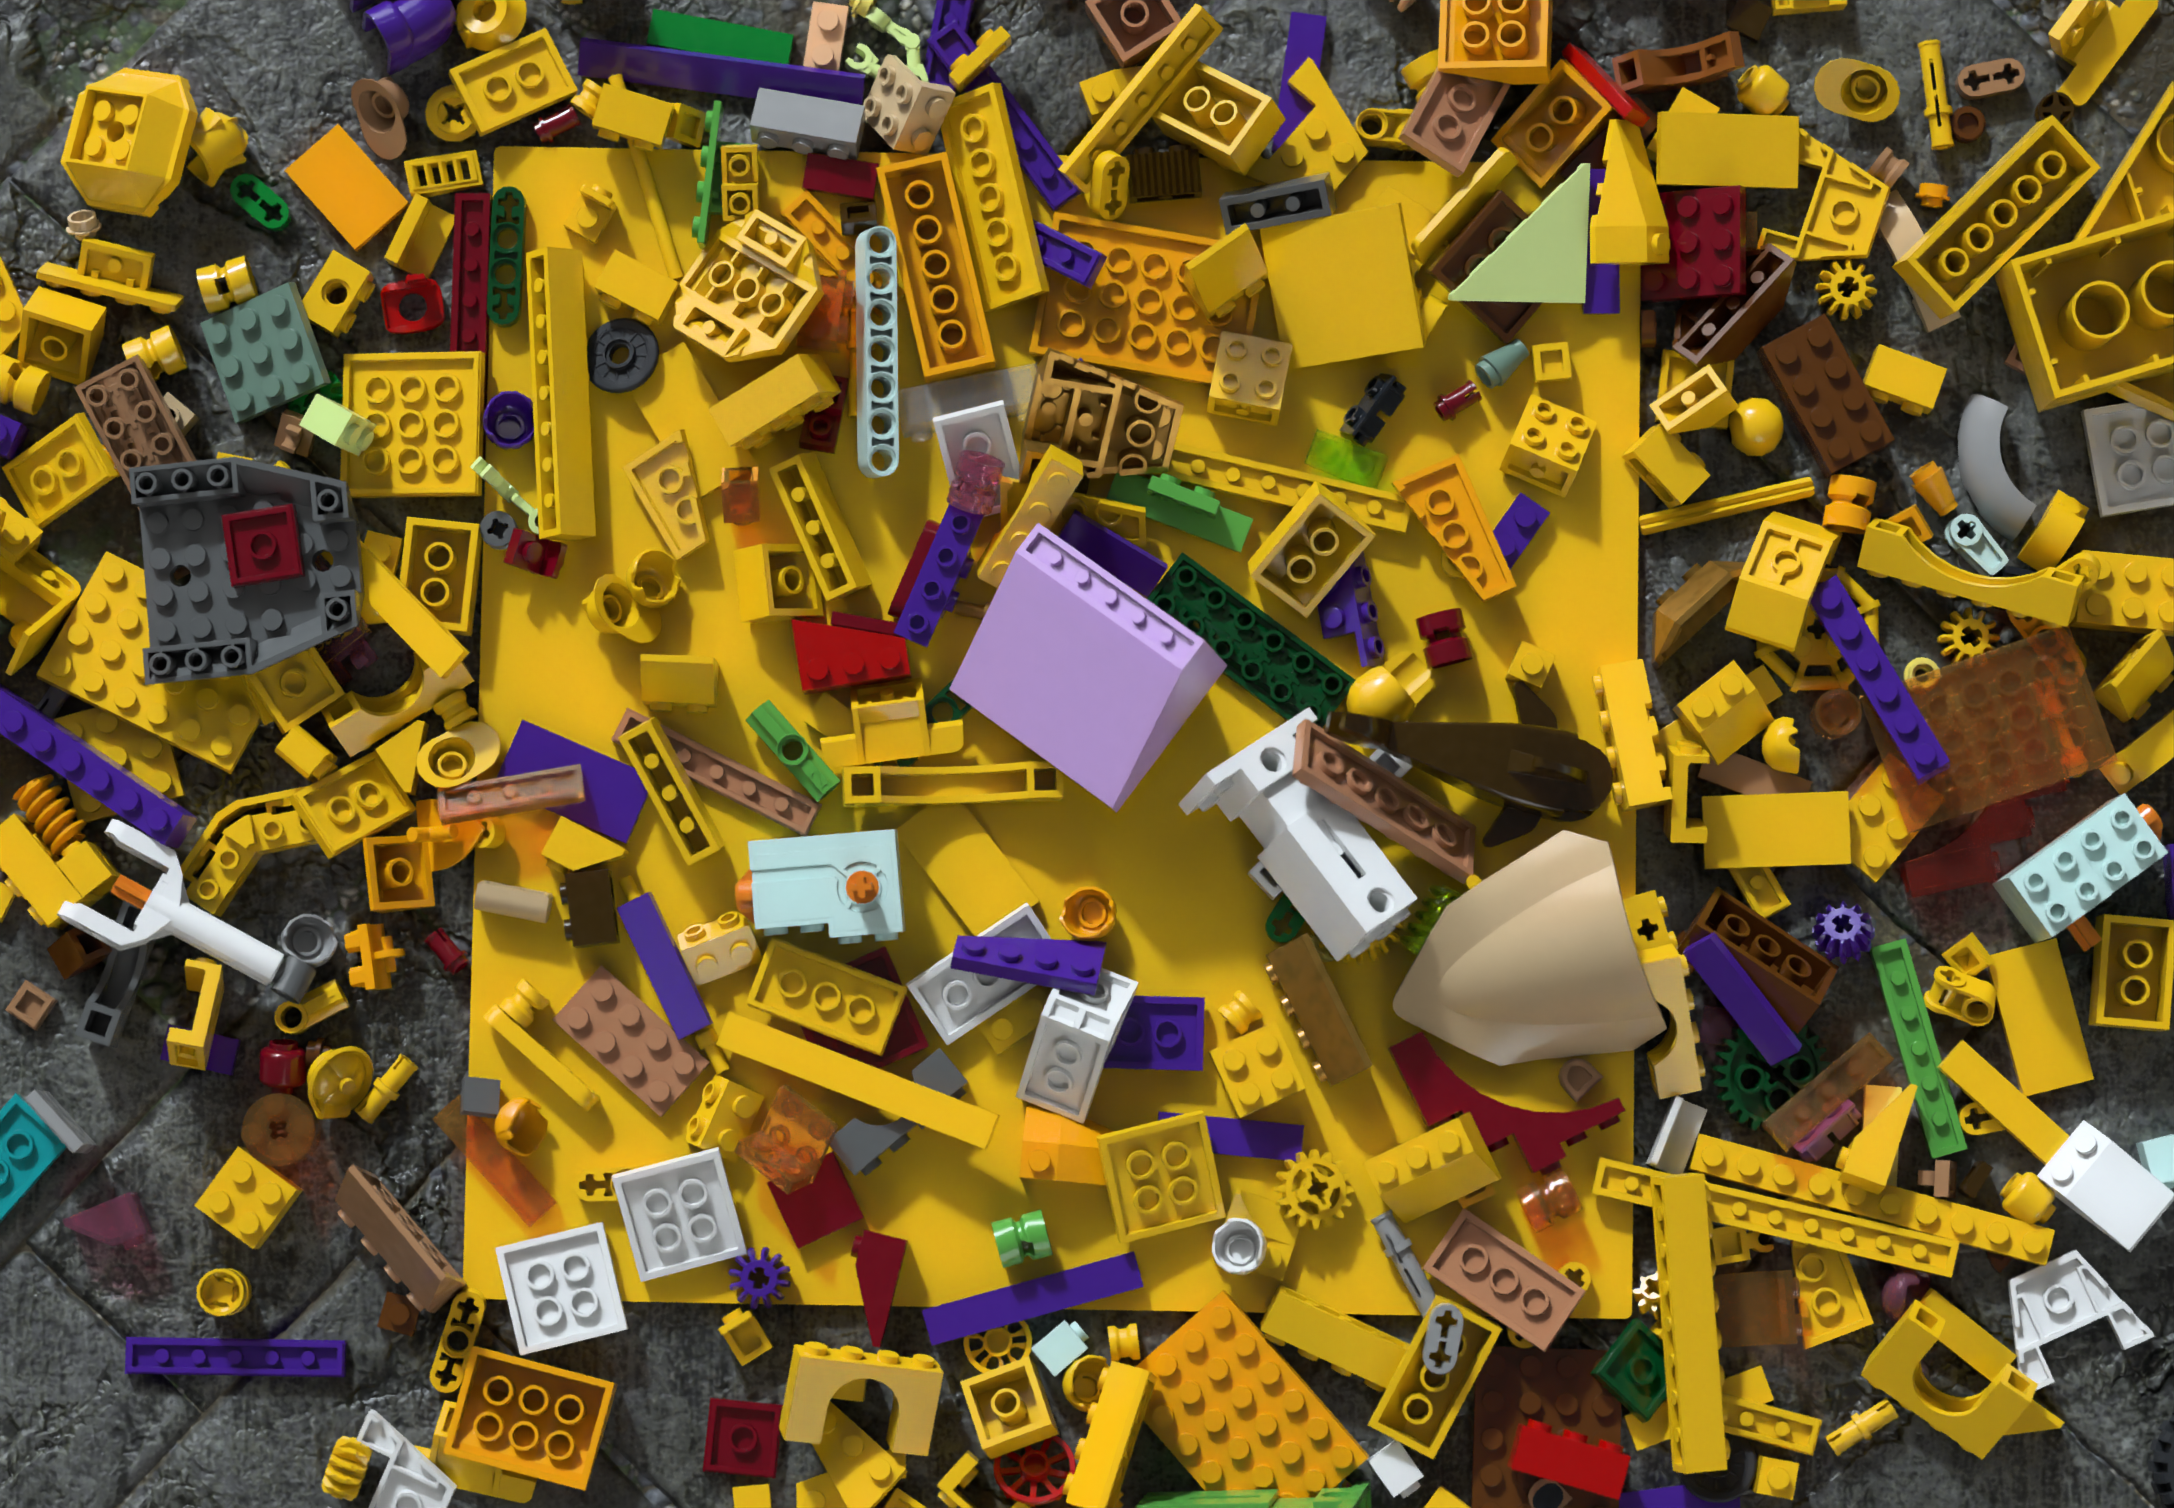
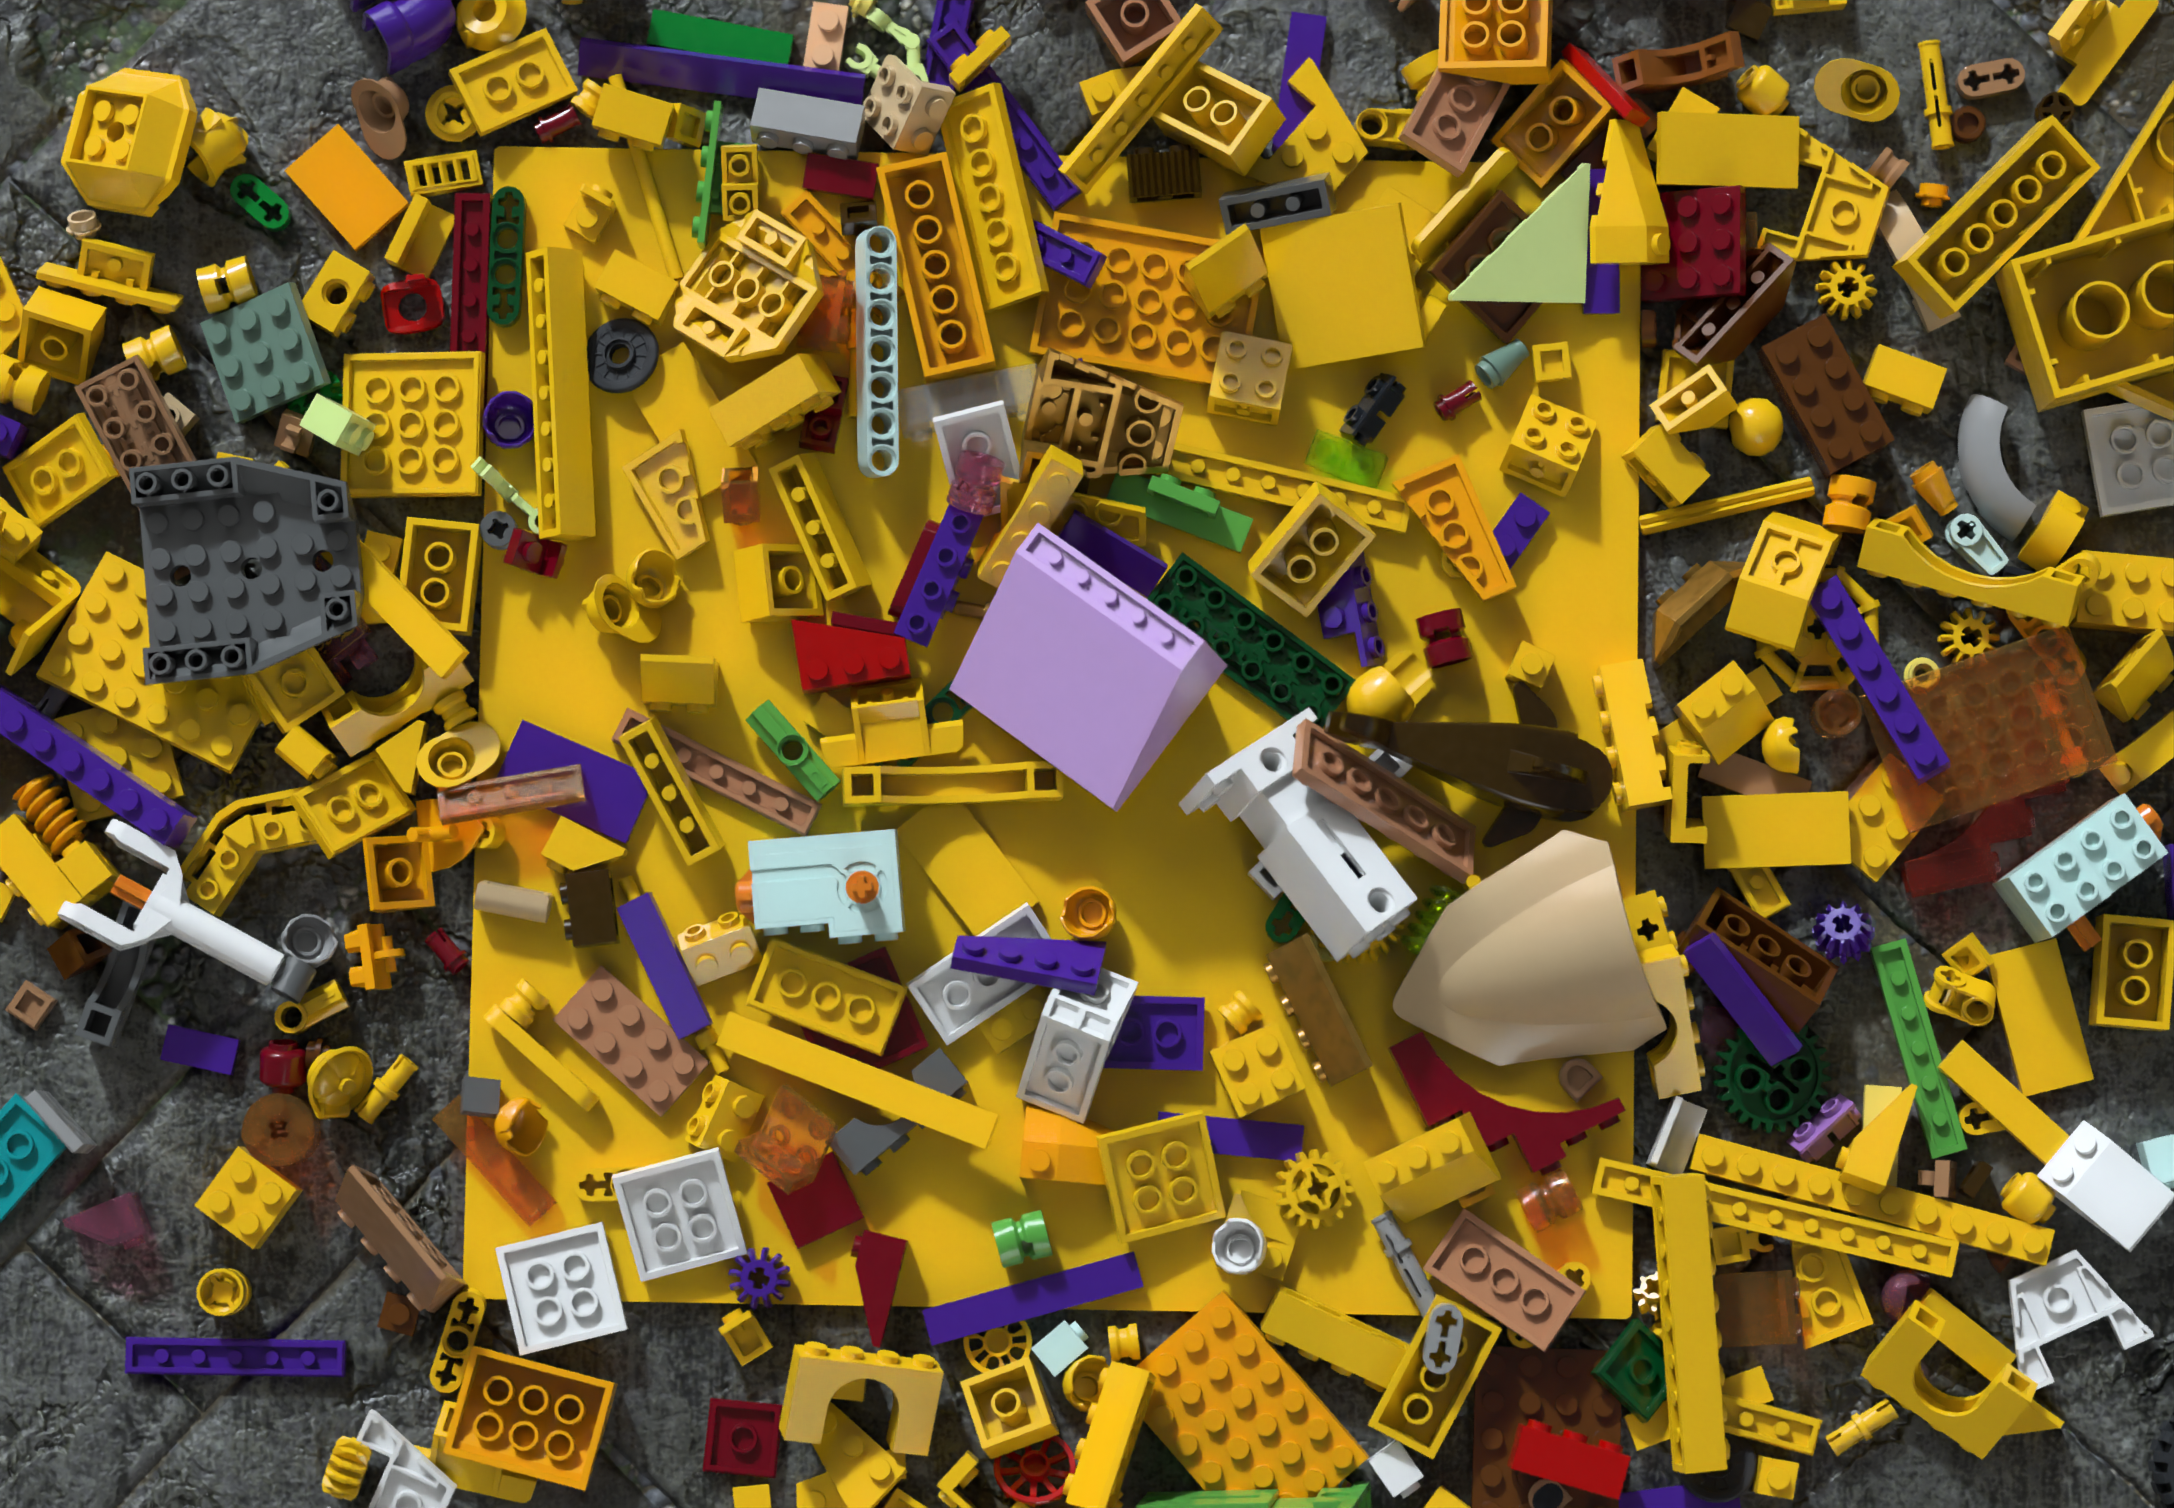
yellow panel [167,957,224,1071] -> none
dark red tile [221,503,305,588] -> none
yellow beam [1090,150,1130,220] -> none
clear orange tile [1761,1032,1894,1152] -> none

